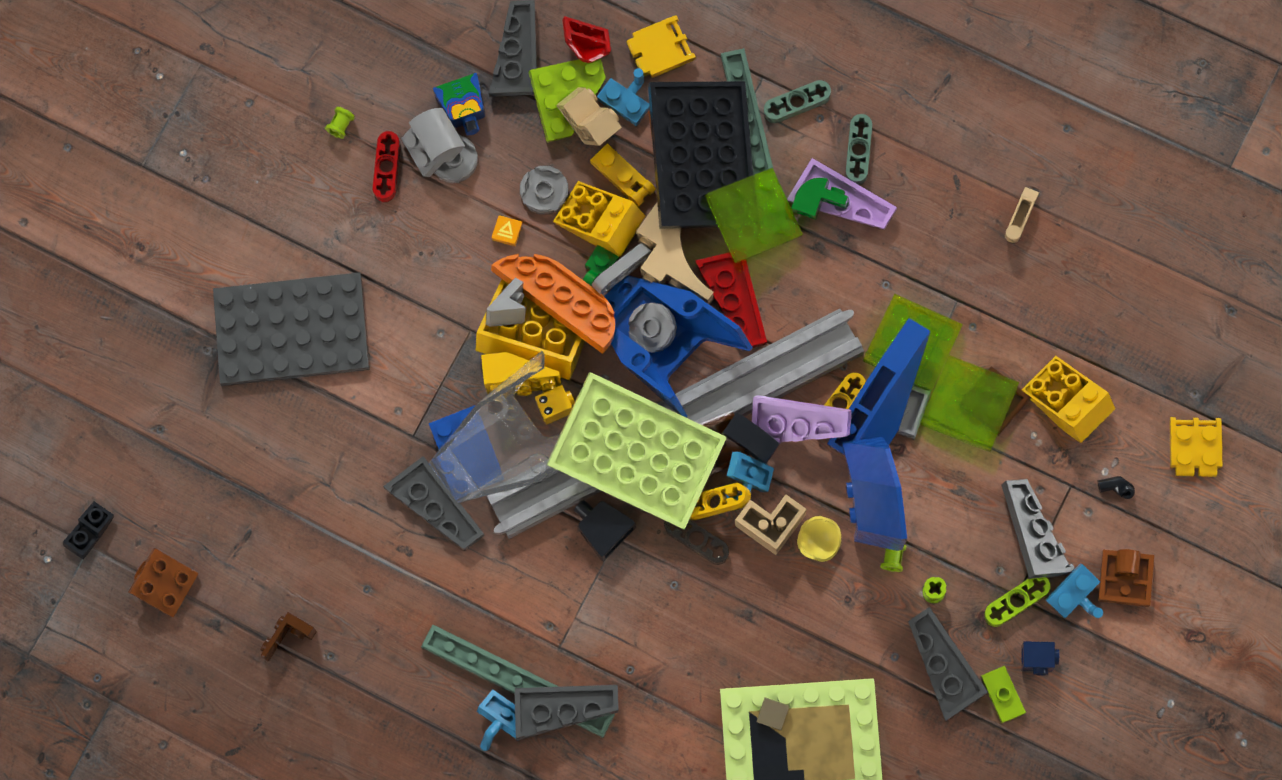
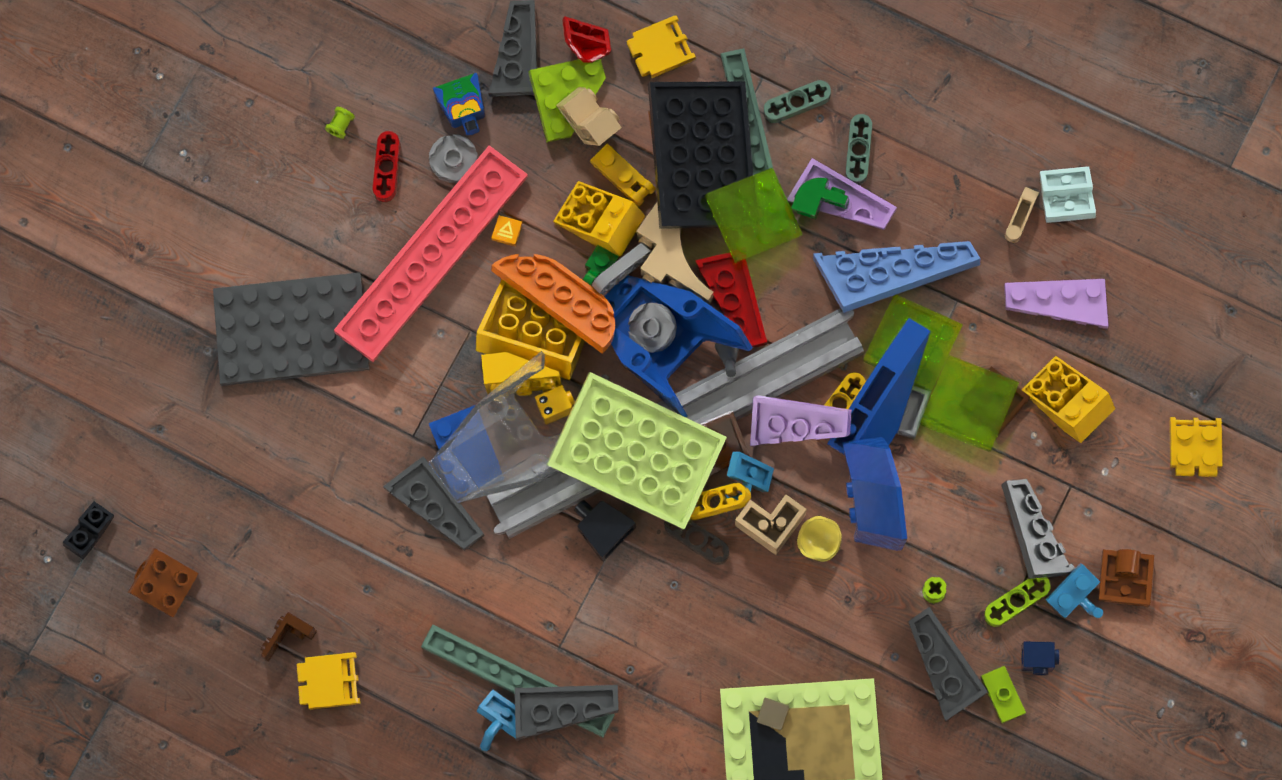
light grey brick [401,108,466,177] -> none
light grey slope [486,278,526,327] -> none
light grey tile [520,166,569,214] -> none
dark azure plate [597,68,650,126] -> none
black slope [723,413,780,465] -> none
lime bush [880,545,907,572] -> none
black arm [1097,476,1135,499] -> none
none -> yellow plate [297,652,360,710]
none -> coral plate [334,145,528,362]
none -> dark grey cone [715,343,739,377]
none -> medium blue wing [813,241,981,313]
none -> lavender wing [1004,279,1108,329]
none -> light aqua slope [1040,167,1096,223]

